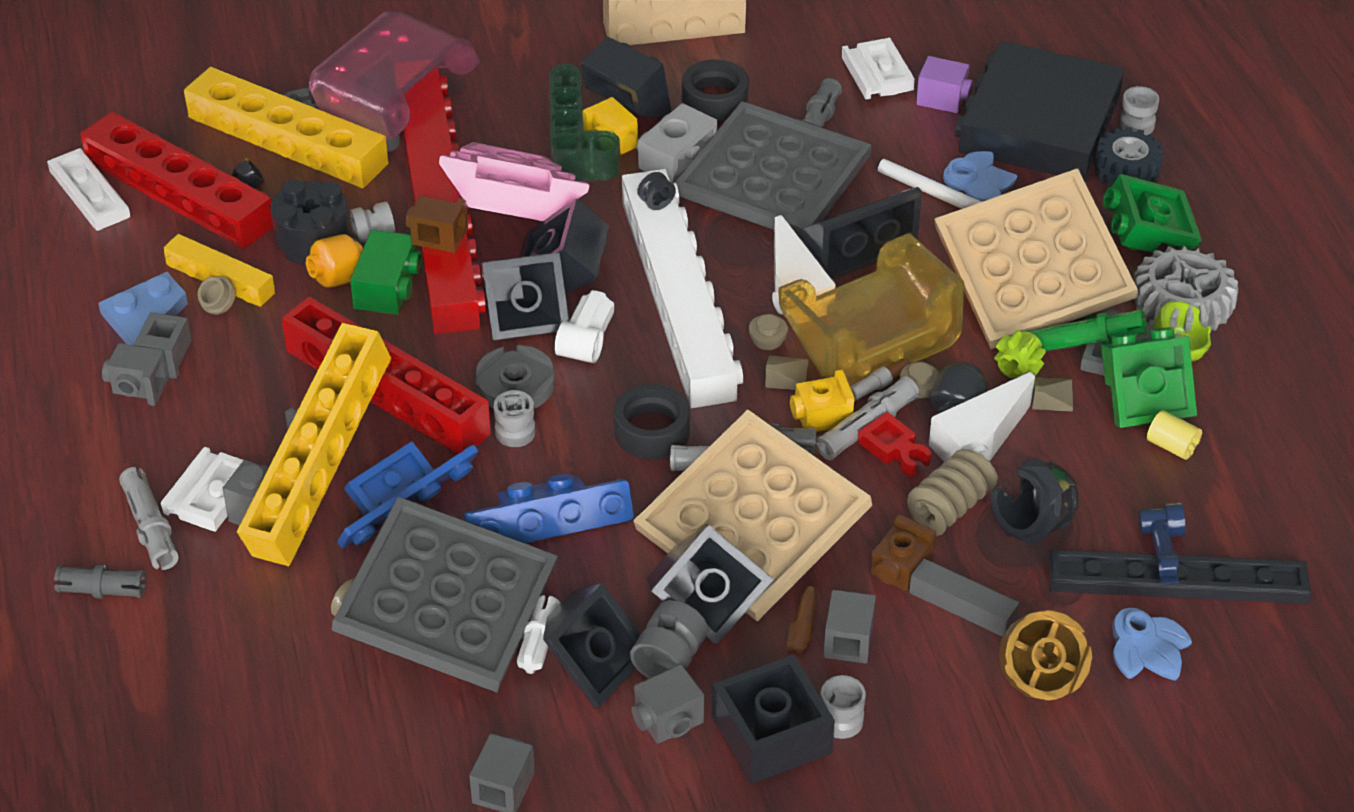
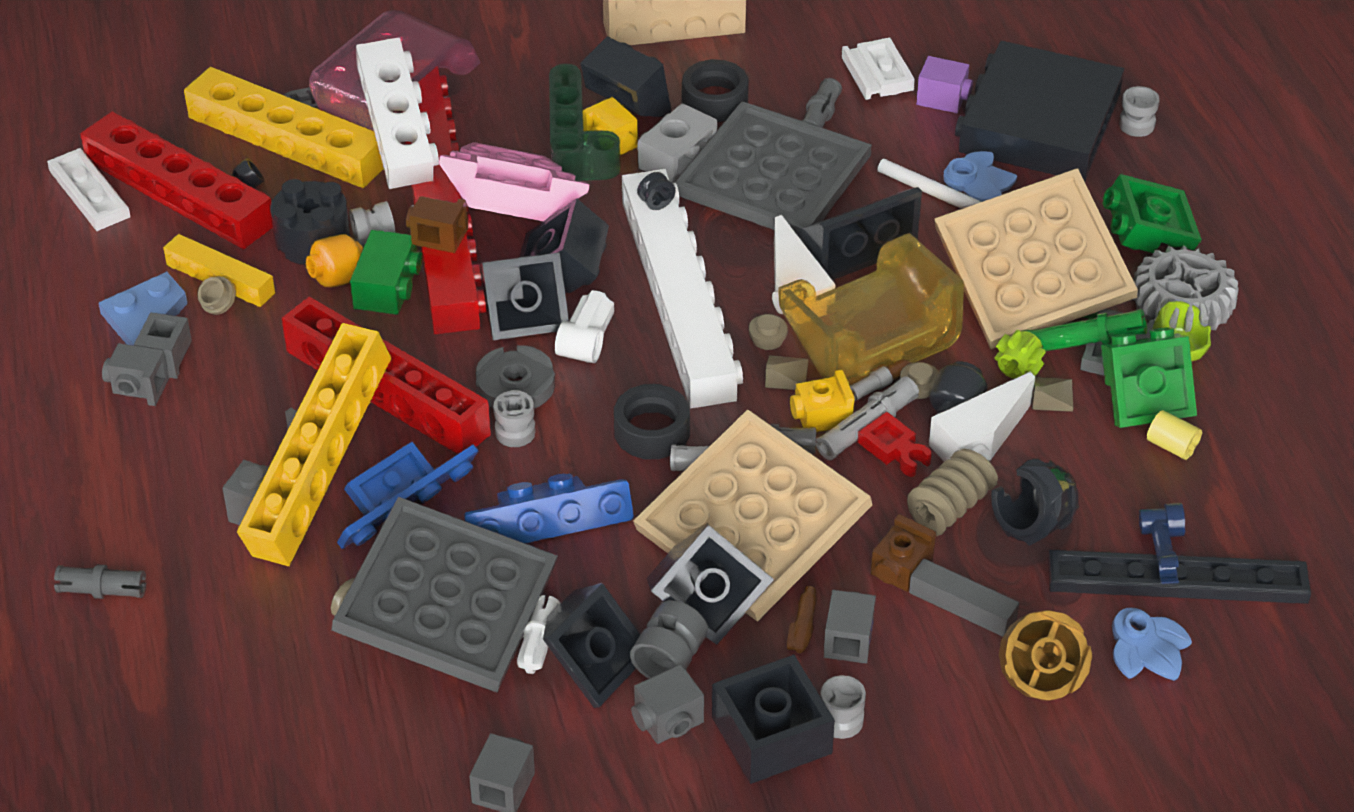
light grey pin [119,467,179,570] -> none
white plate [161,447,243,532] -> none
black wheel [1094,128,1163,187] -> none
none -> white brick [356,37,439,189]

